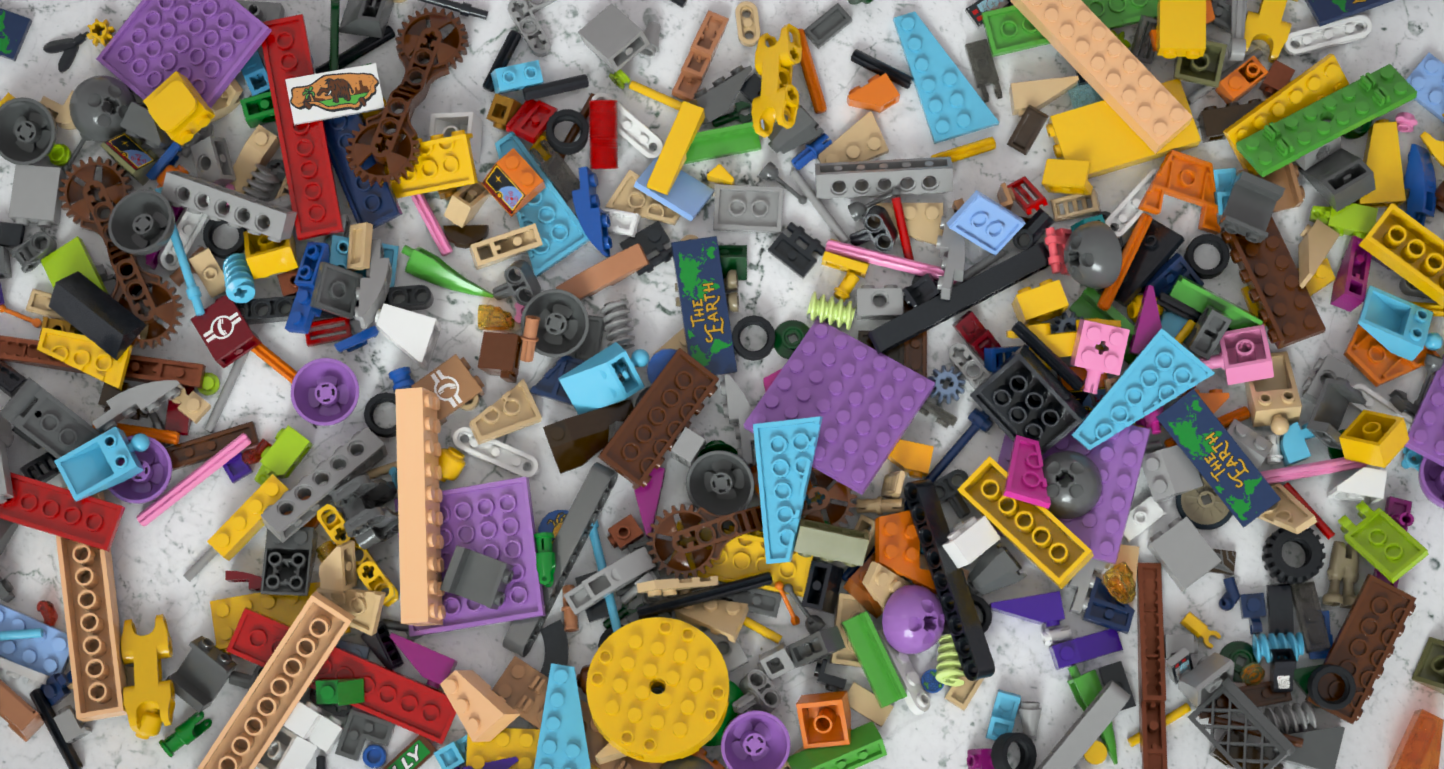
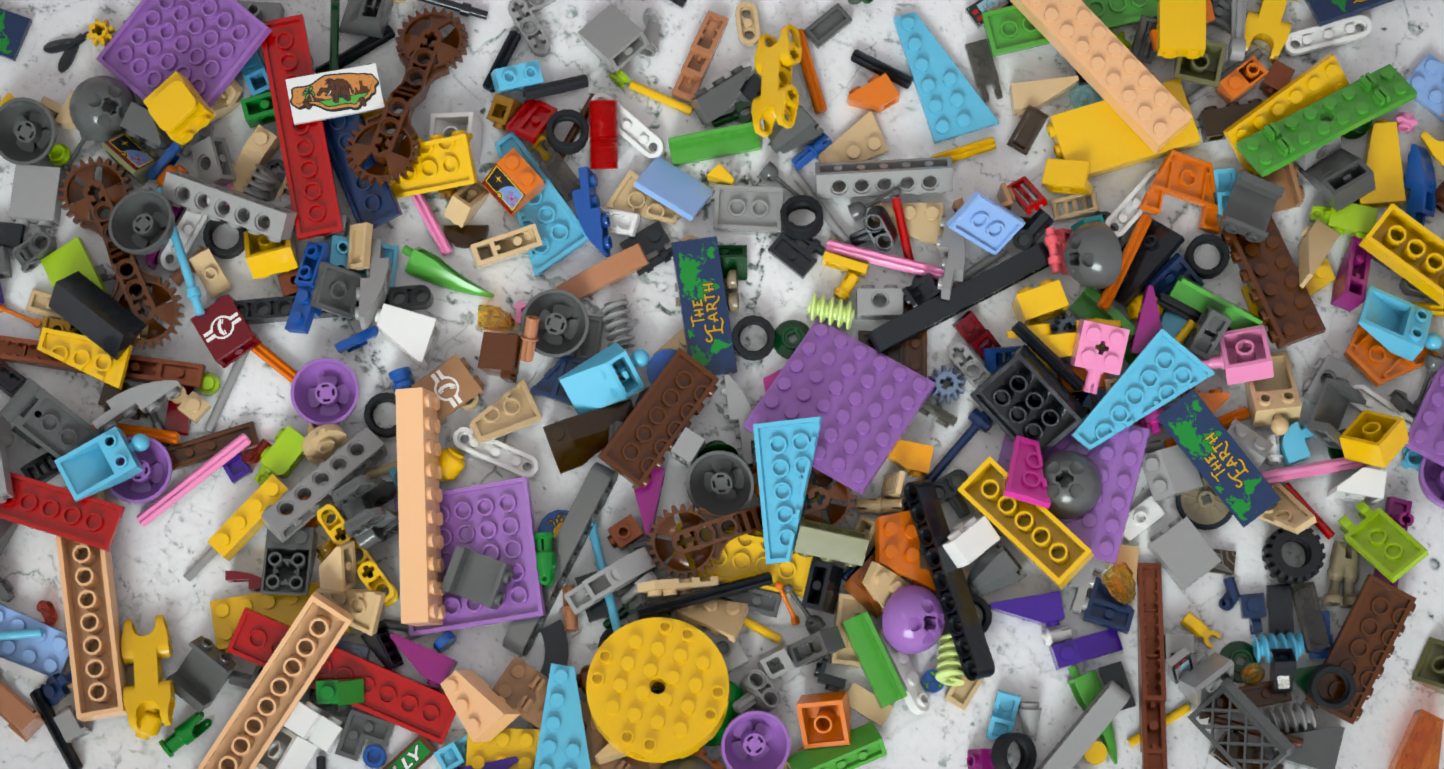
medium azure piece [223,253,255,303] -> none
red tile [305,317,353,347] -> none
dark grey beam [492,260,541,306] -> none
yellow slope [647,101,705,195] -> none
none -> tan tile [302,423,348,464]
none -> blue tile [433,631,457,653]
none -> black tyre [780,195,824,240]

